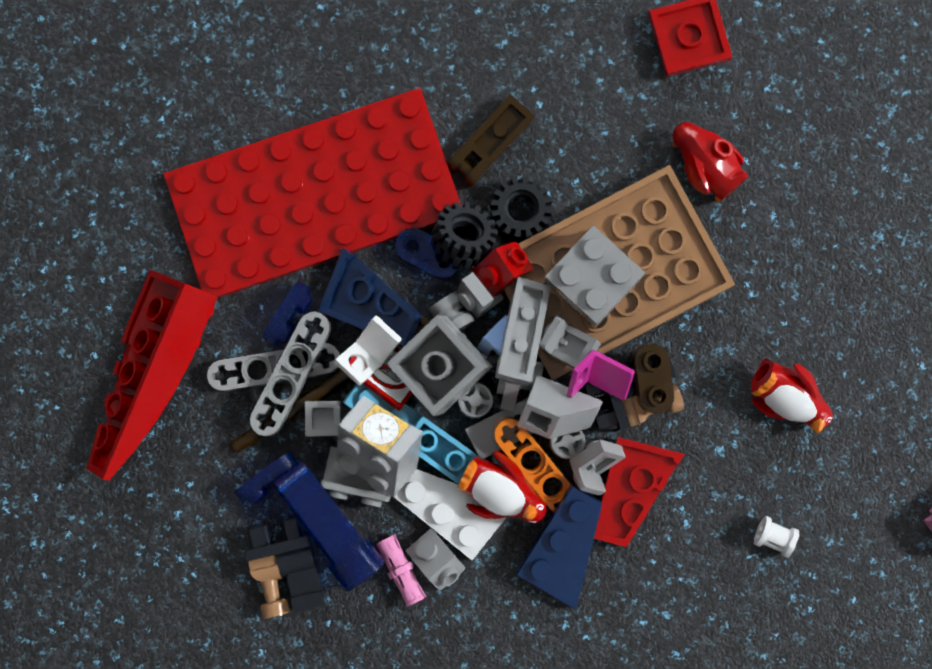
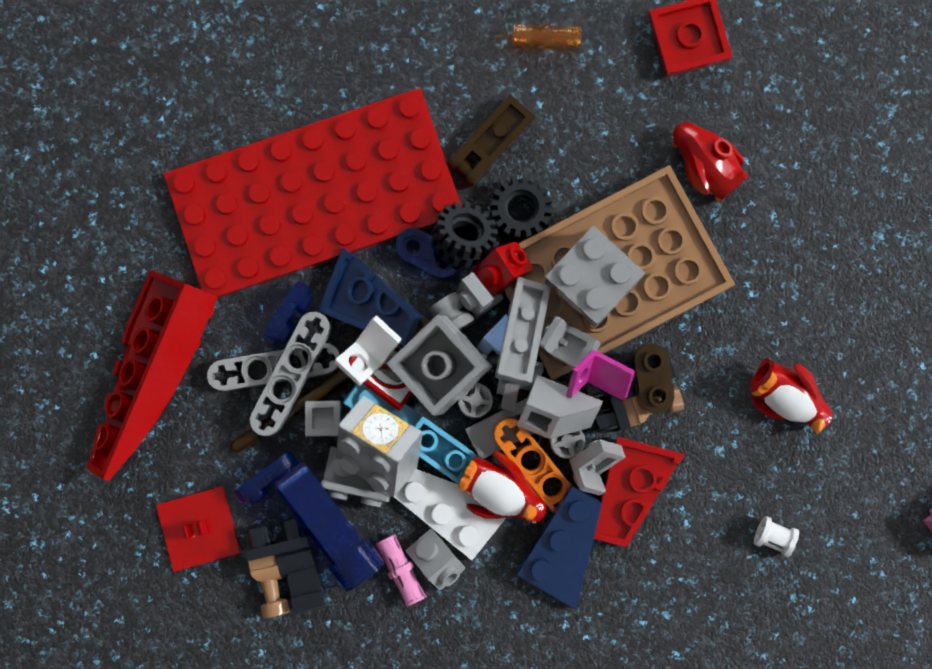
none -> red piece [156,486,241,572]
none -> clear orange pin [513,23,581,50]

